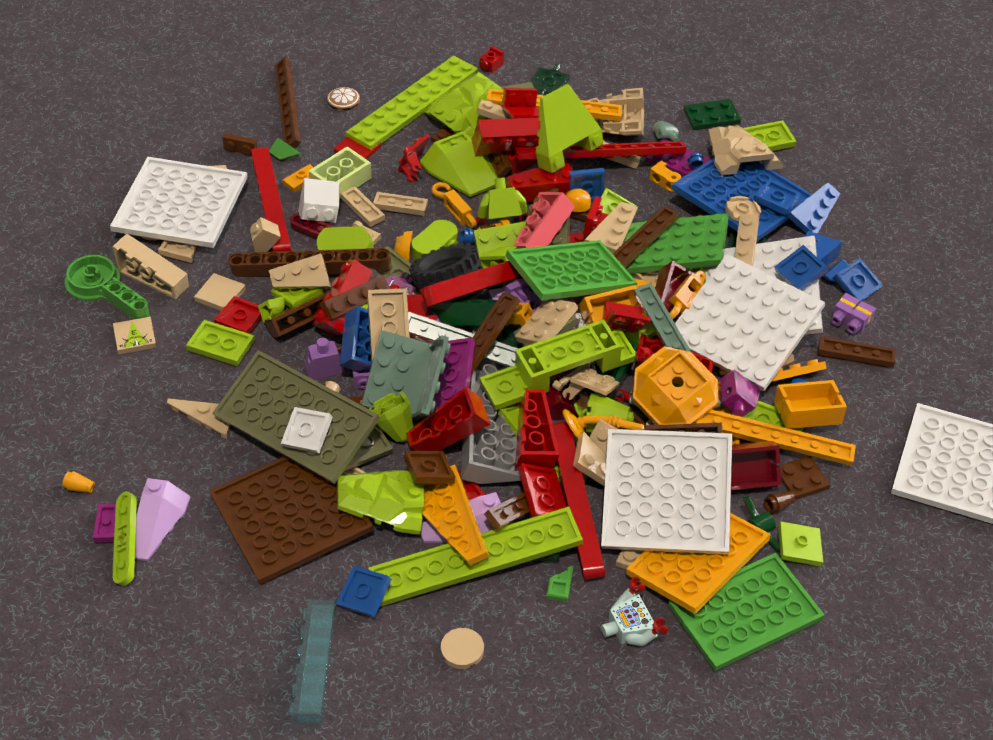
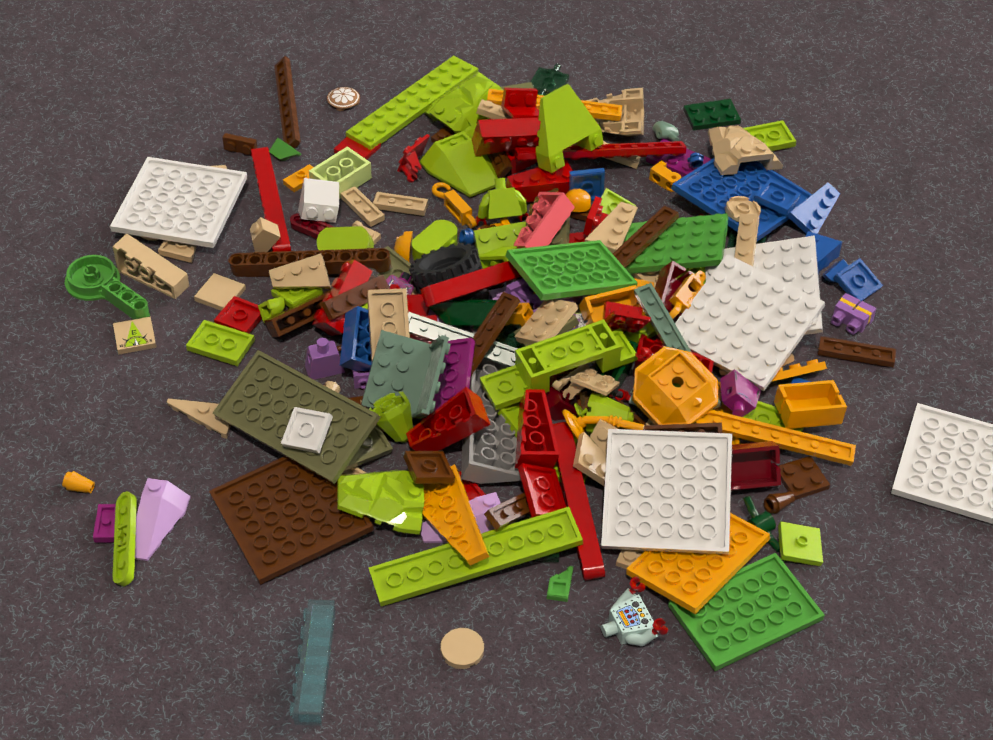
blue plate [336,566,392,618] -> none
red brick [479,46,504,73] -> none
blue plate [774,245,828,291] -> none

